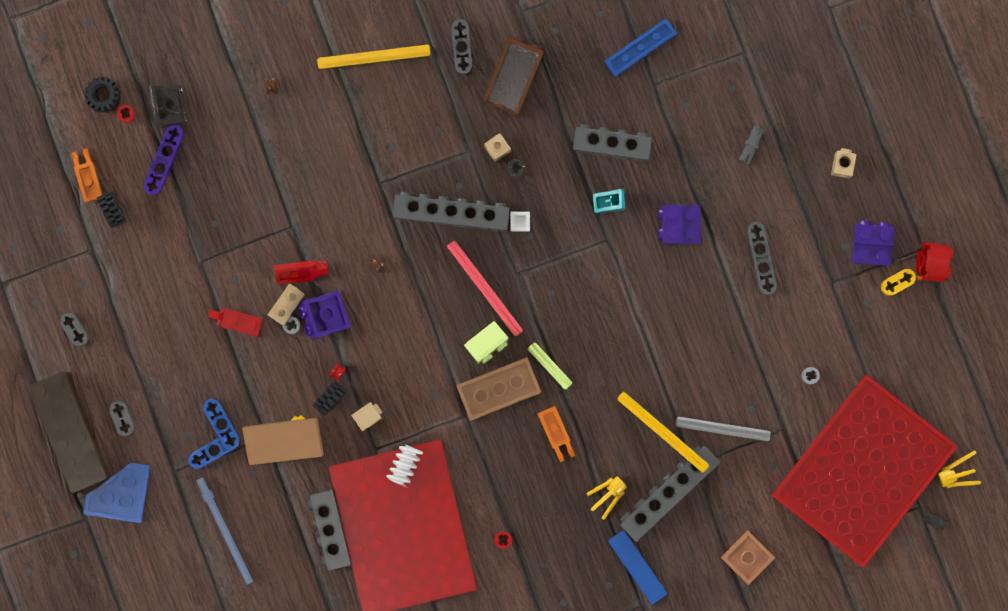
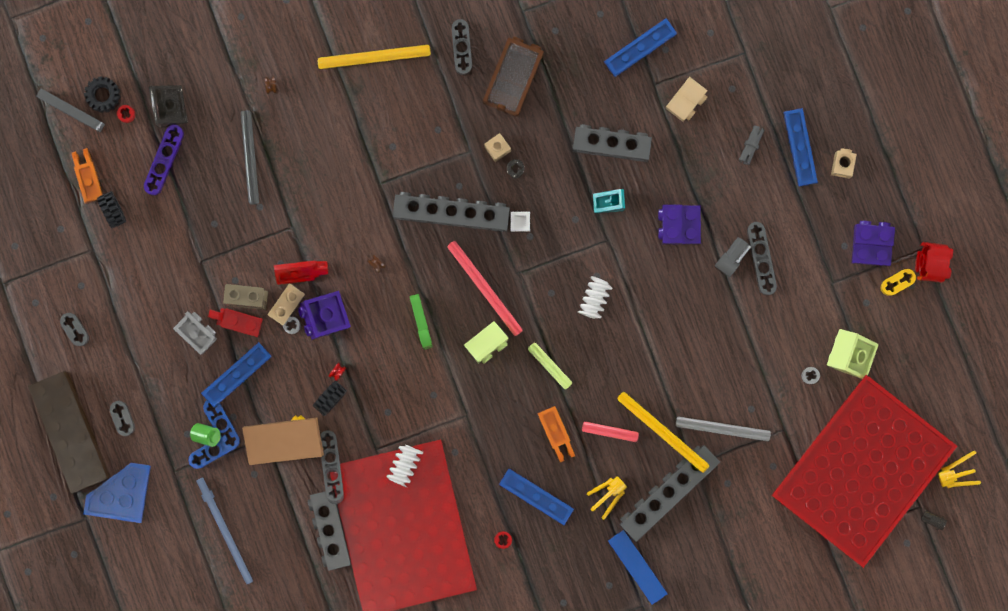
tan brick [351,402,383,431] -> none
medium nougat tile [456,357,542,421] -> none
nougat tile [720,530,775,585] -> none
none -> dark grey beam [36,88,105,133]
none -> light grey bracket [173,311,217,355]
none -> bright green brick [190,423,221,447]
none -> blue tile [201,342,272,408]
none -> dark tan panel [223,284,269,310]
none -> dark grey axle [241,110,259,205]
none -> dark grey beam [320,430,344,504]
none -> bright green beam [409,294,433,350]
none -> blue tile [499,469,574,525]
none -> white piece [578,276,612,319]
none -> coral axle [582,422,639,442]
none -> tan brick [666,77,707,122]
none -> dark grey piece [715,237,751,277]
none -> blue tile [783,108,818,187]
none -> yellowish green slope [827,329,879,379]

